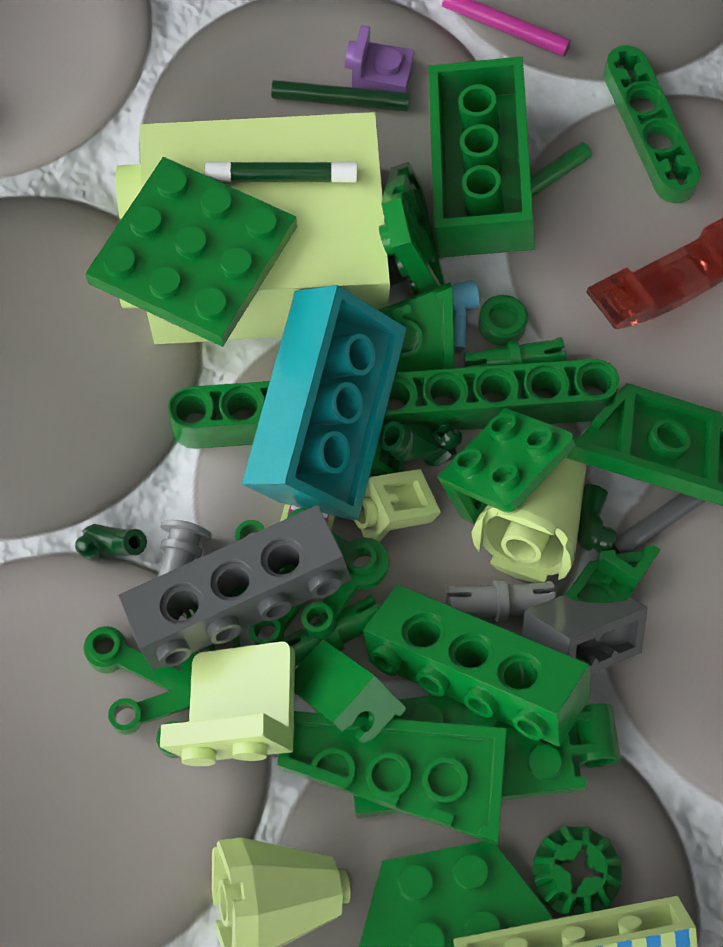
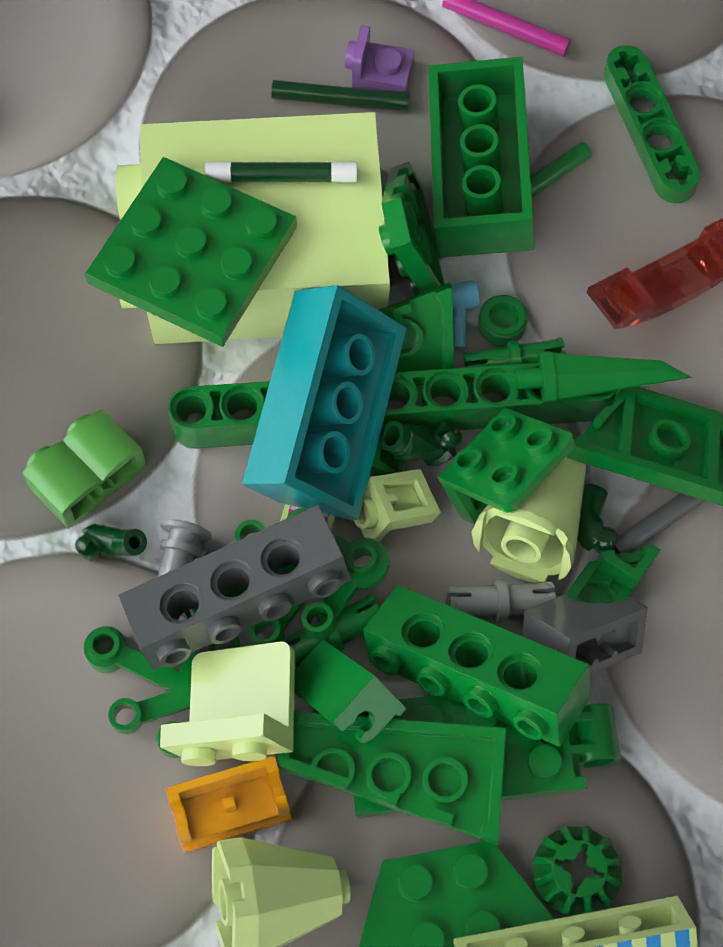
none -> bright green brick [22,409,146,528]
none -> light orange hinge [165,755,292,853]
none -> green bar [514,352,692,403]

